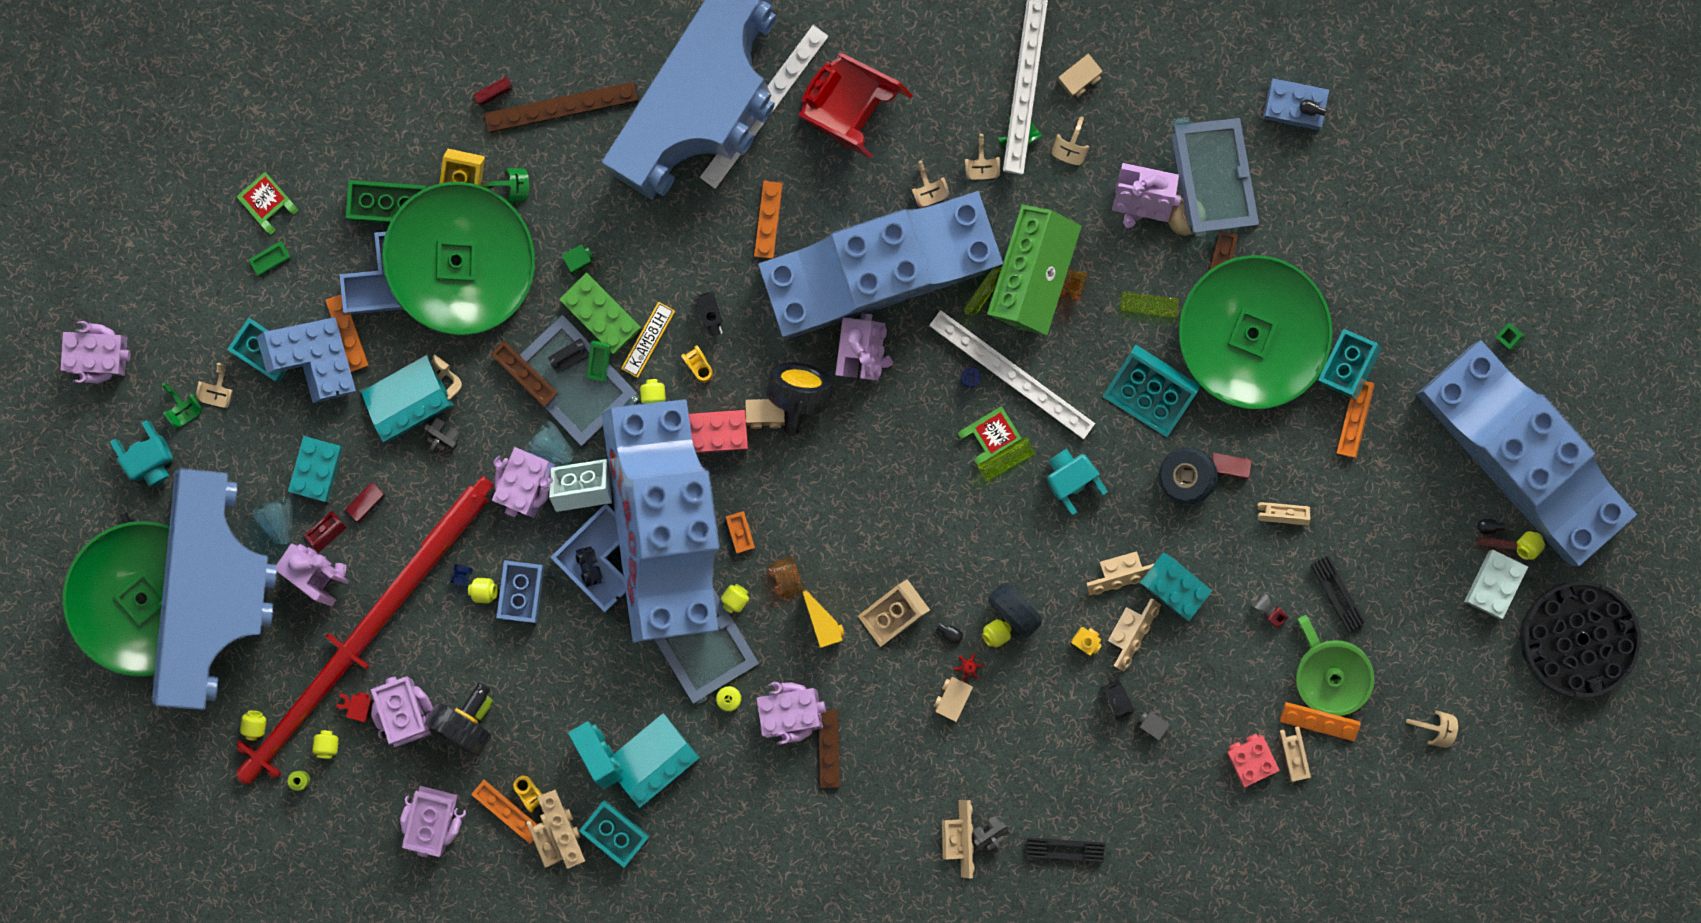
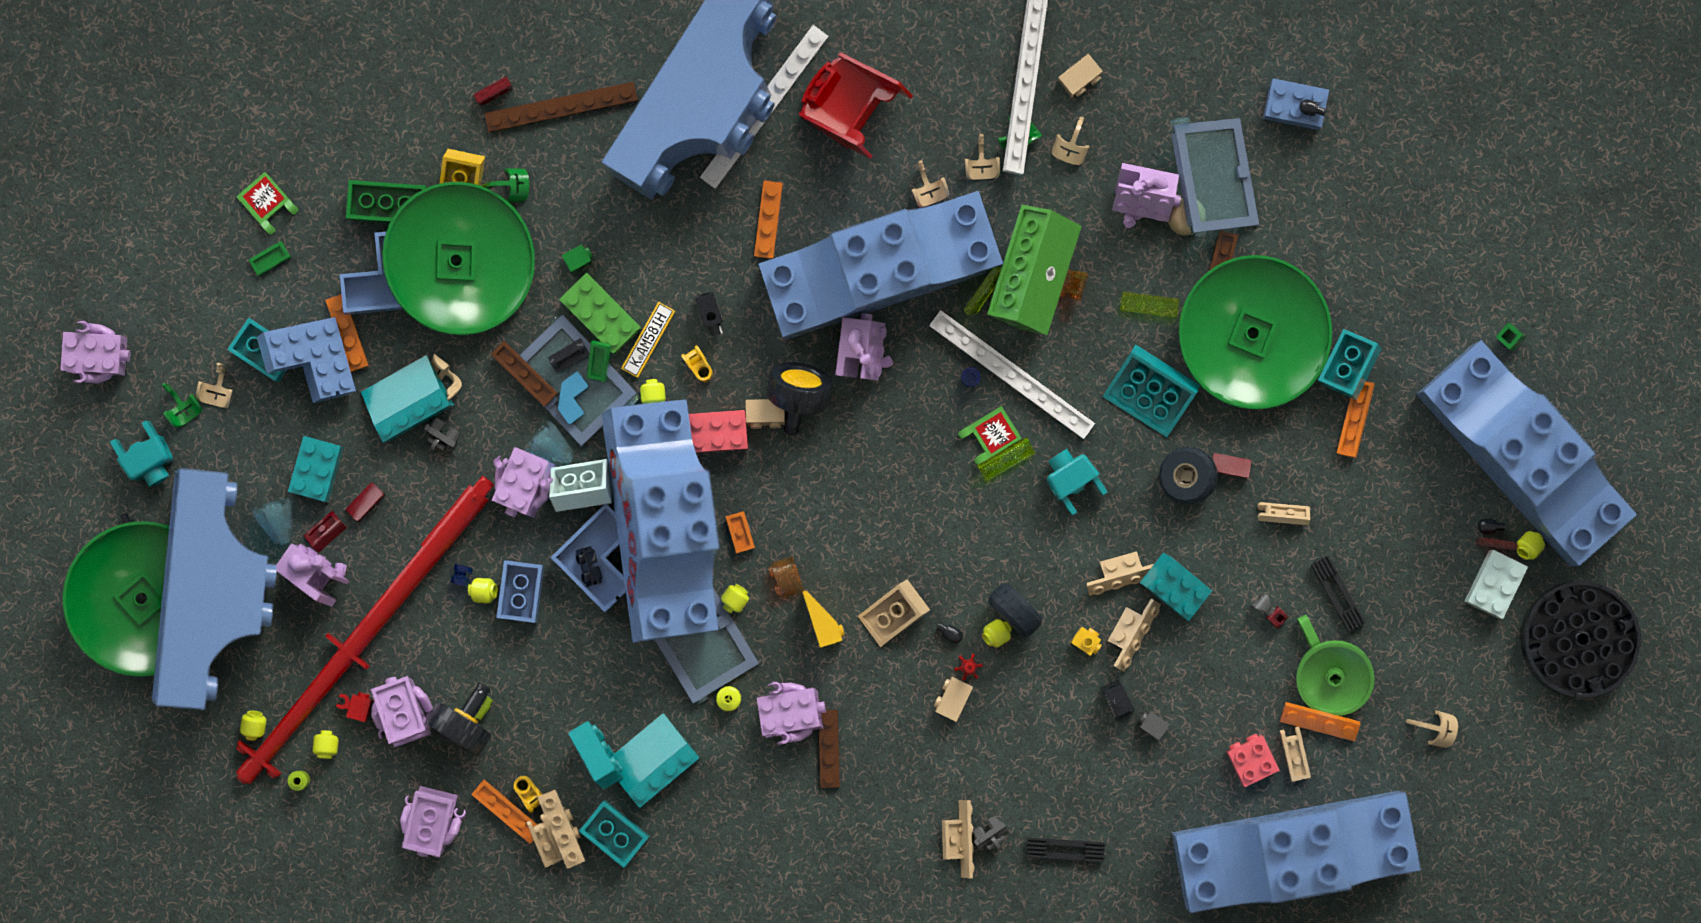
none -> dark azure tile [558,371,589,425]
none -> medium blue brick [1172,791,1421,913]

